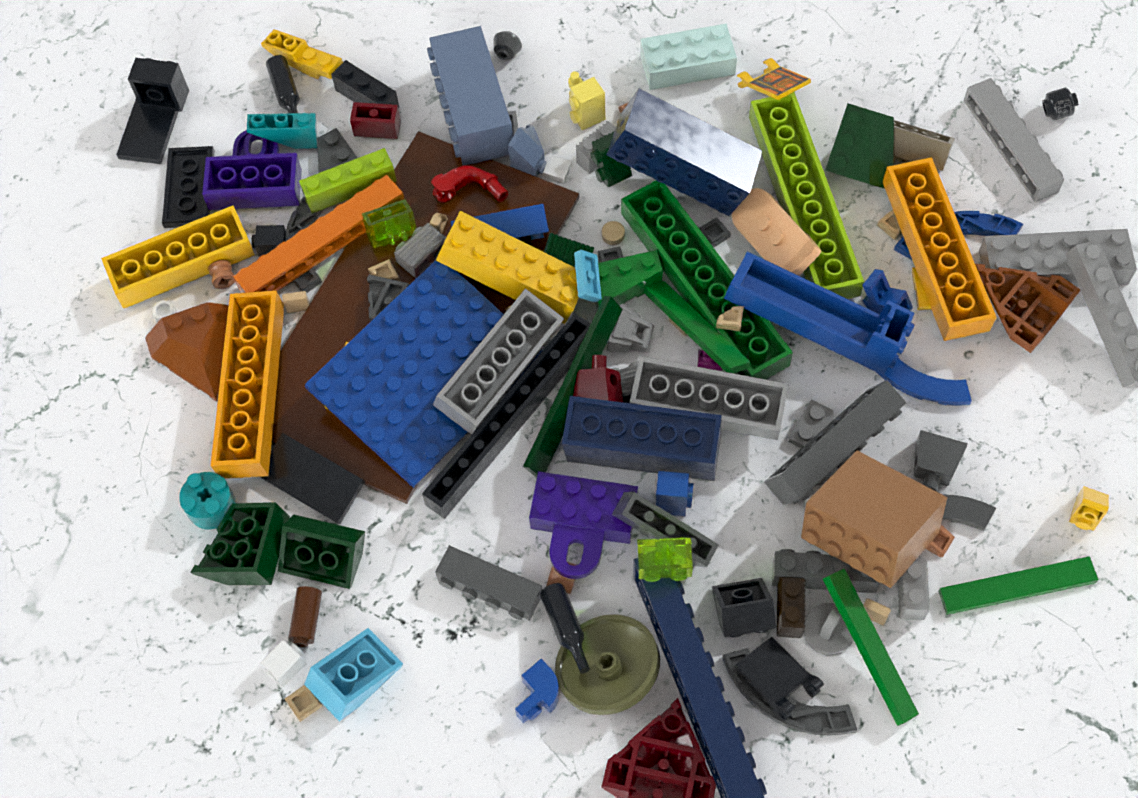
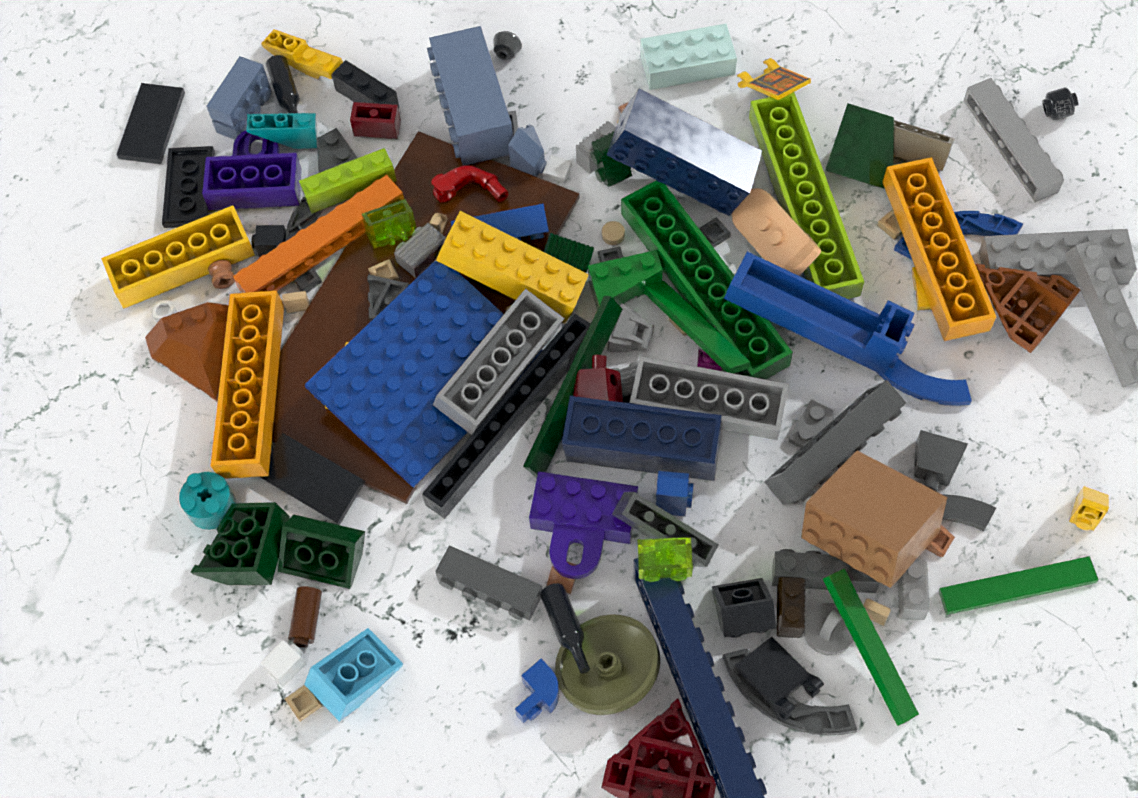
black brick [128,57,189,112] -> none
light yellow brick [568,71,606,130] -> none
medium azure plate [574,250,602,302] -> none
tan tile [716,306,744,331] -> none
blue brick [862,269,913,314] -> none
none -> sand blue piece [206,56,272,140]

